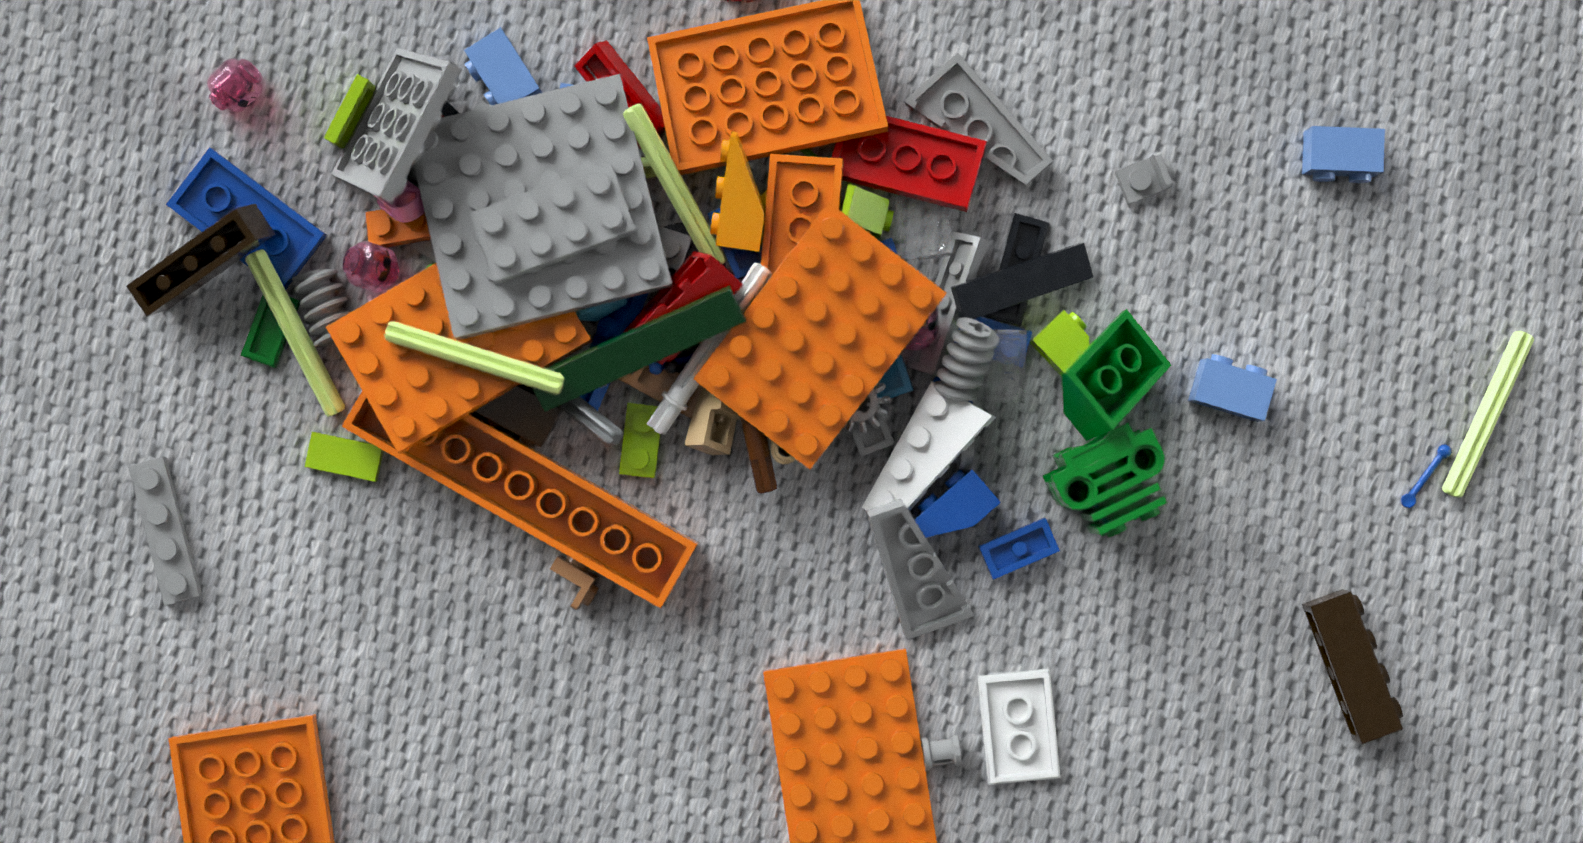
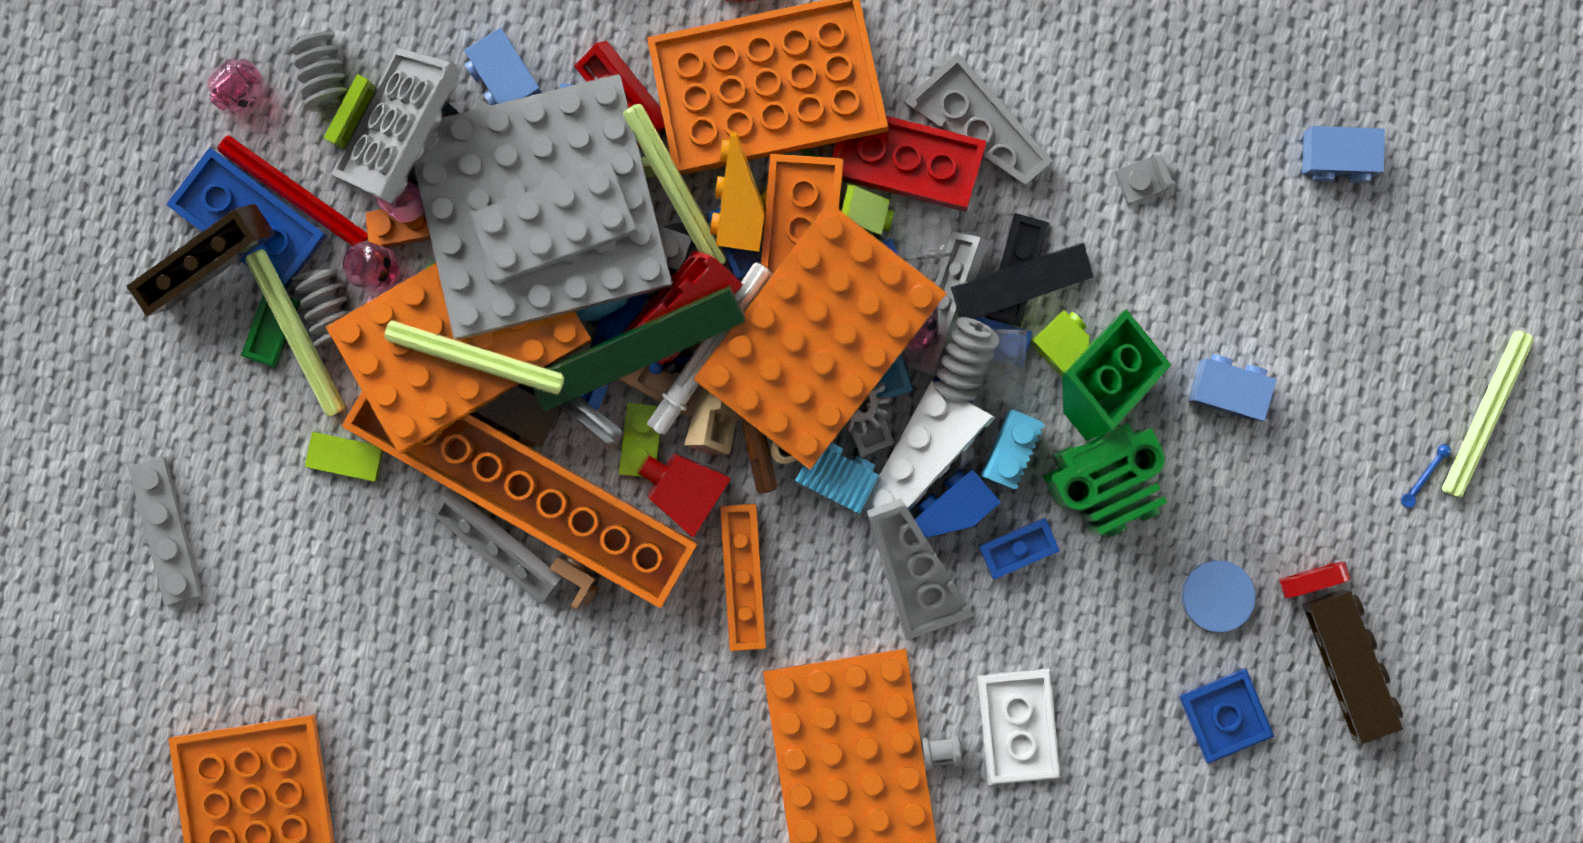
none -> red axle [217,136,368,251]
none -> light grey piece [290,31,348,112]
none -> light grey plate [431,488,563,604]
none -> red torso [637,453,731,537]
none -> orange plate [720,503,766,651]
none -> medium azure brick [795,442,879,514]
none -> medium azure brick [980,409,1045,489]
none -> blue tile [1178,668,1275,764]
none -> medium blue tile [1181,560,1256,633]
none -> red beam [1279,561,1351,598]

